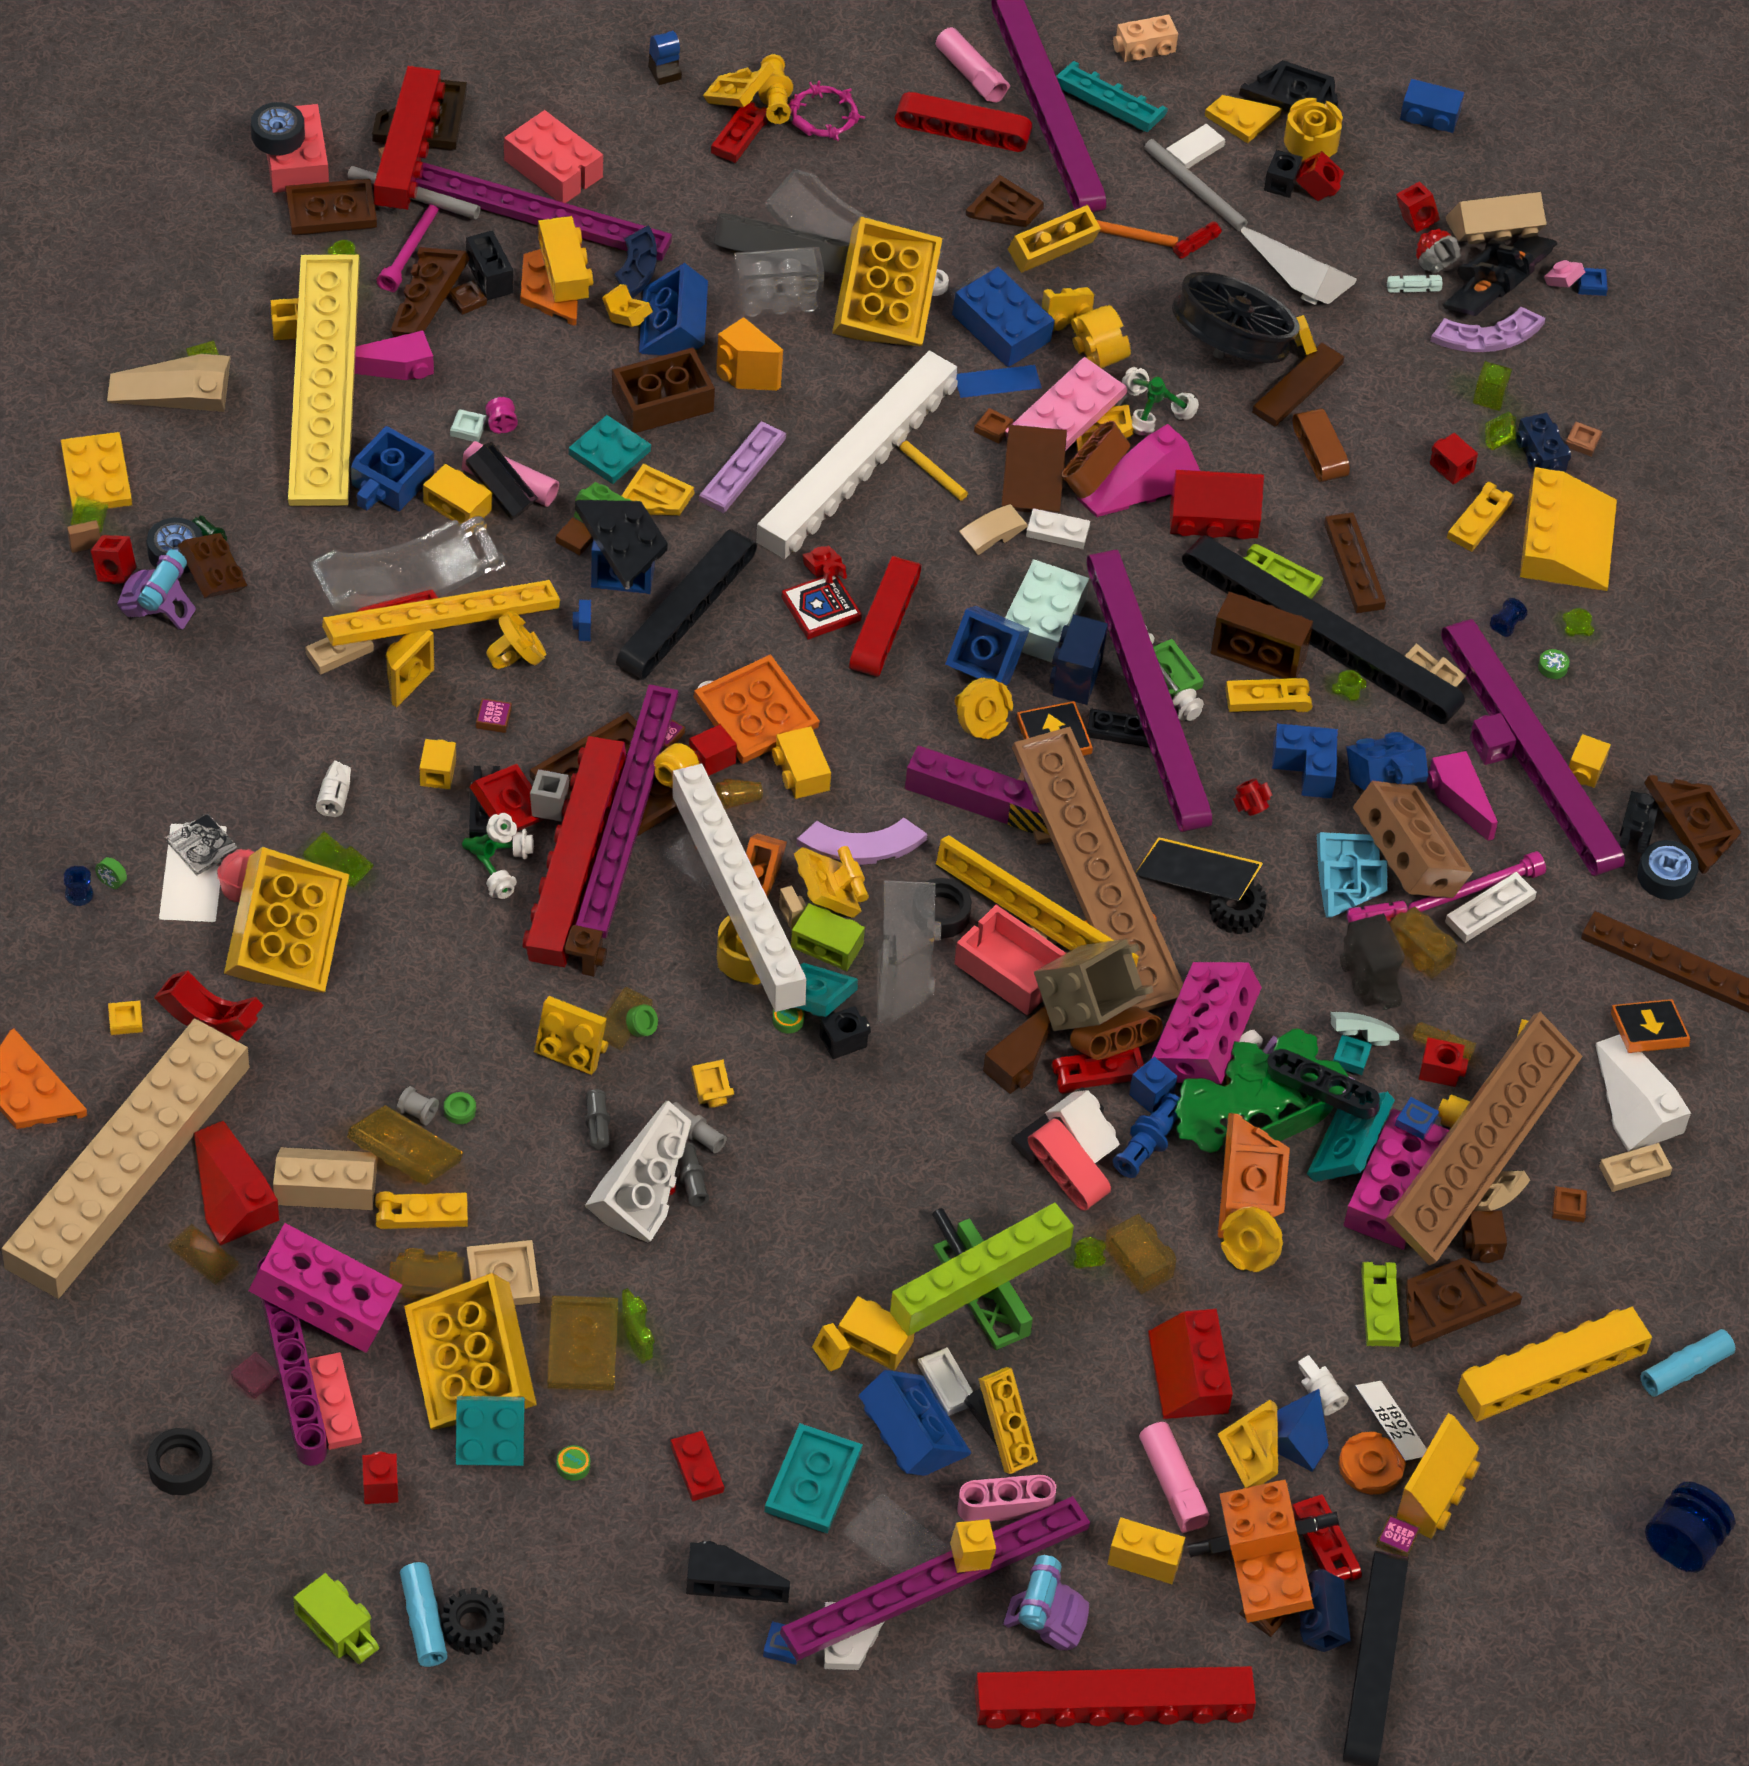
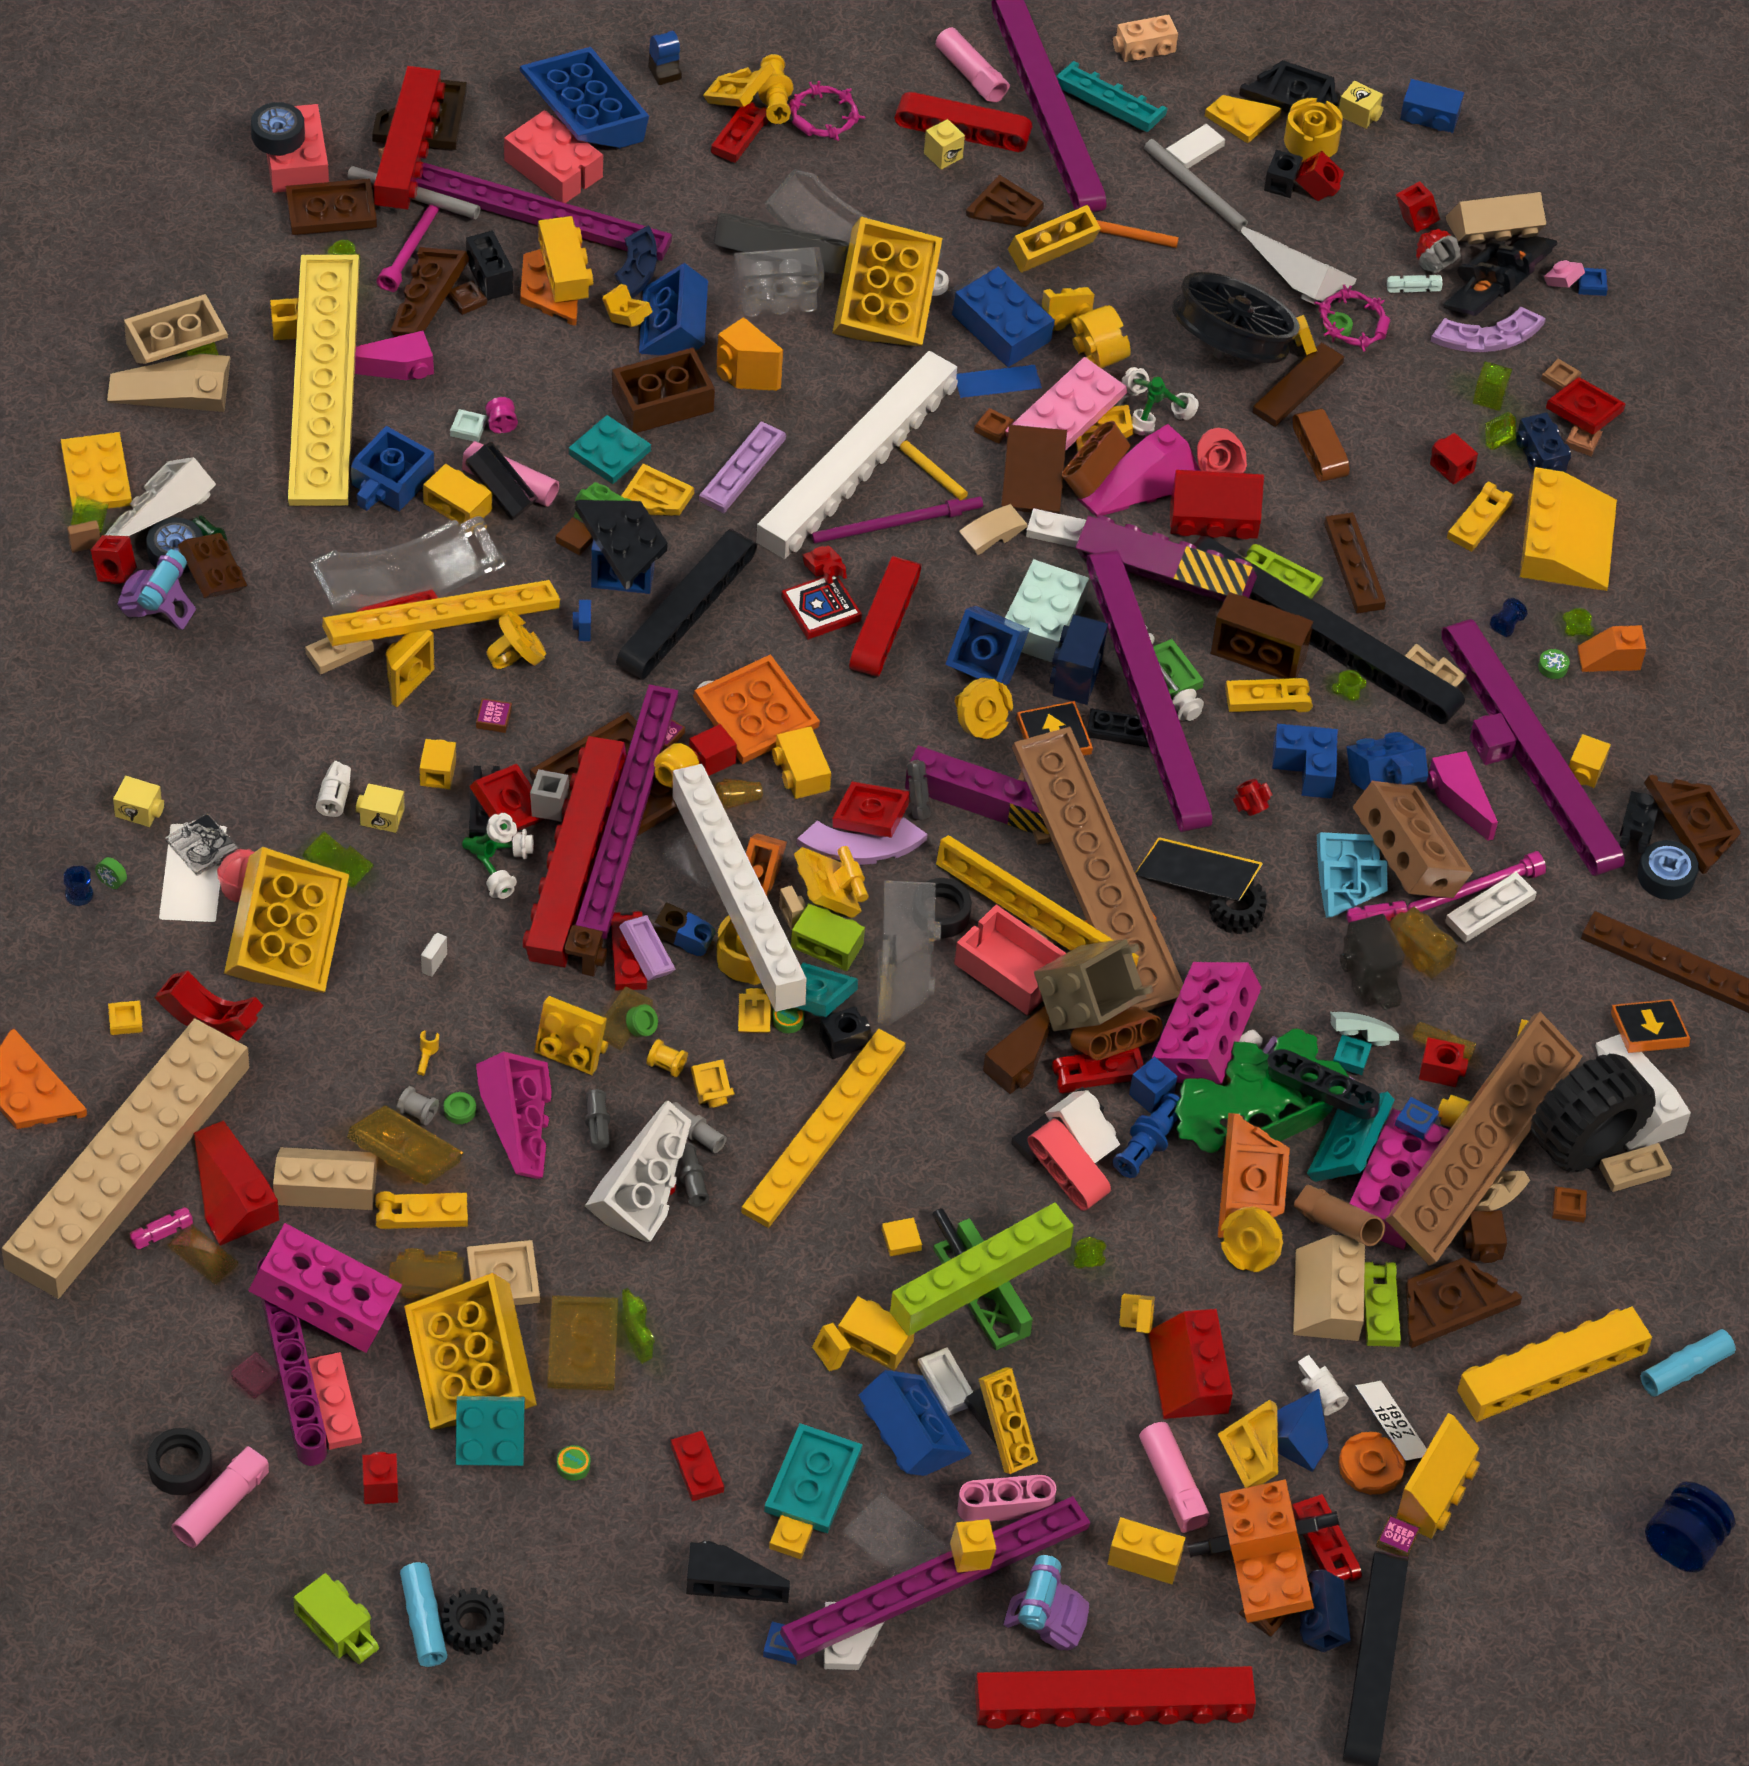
clear yellow brick [1104,1213,1176,1295] -> none
red axle [1173,221,1222,259] -> none
none -> white wedge [105,457,216,536]
none -> light yellow brick [113,776,164,827]
none -> tan slope [124,294,228,364]
none -> dark pink axle [130,1207,193,1249]
none -> bright pink piece [171,1446,269,1548]
none -> light yellow brick [356,784,405,833]
none -> yellow hand [417,1030,439,1076]
none -> white tile [421,933,447,977]
none -> dark pink wedge [476,1051,552,1179]
none -> blue slope [520,47,649,148]
none -> red plate [611,911,647,991]
none -> lavender tile [619,915,676,981]
none -> yellow bush [646,1039,688,1077]
none -> leg [653,902,716,956]
none -> yellow bracket [738,988,771,1033]
none -> yellow plate [741,1029,906,1228]
none -> yellow plate [769,1515,813,1559]
none -> magenta bar [811,496,983,544]
none -> red plate [832,781,911,838]
none -> yellow tile [882,1217,922,1257]
none -> flat silver axle [907,760,931,820]
none -> light yellow brick [924,119,965,169]
none -> magenta brick [1075,515,1257,602]
none -> yellow bracket [1119,1294,1155,1333]
none -> coral piece [1197,427,1247,473]
none -> tan slope [1293,1235,1365,1341]
none -> medium nougat piece [1294,1185,1385,1246]
none -> dark pink piece [1314,284,1390,352]
none -> bright green tile [1323,312,1353,339]
none -> light yellow brick [1339,81,1383,129]
none -> black tyre [1531,1053,1656,1173]
none -> medium nougat tile [1541,359,1582,391]
none -> red plate [1546,377,1626,435]
none -> orange slope [1577,625,1646,672]

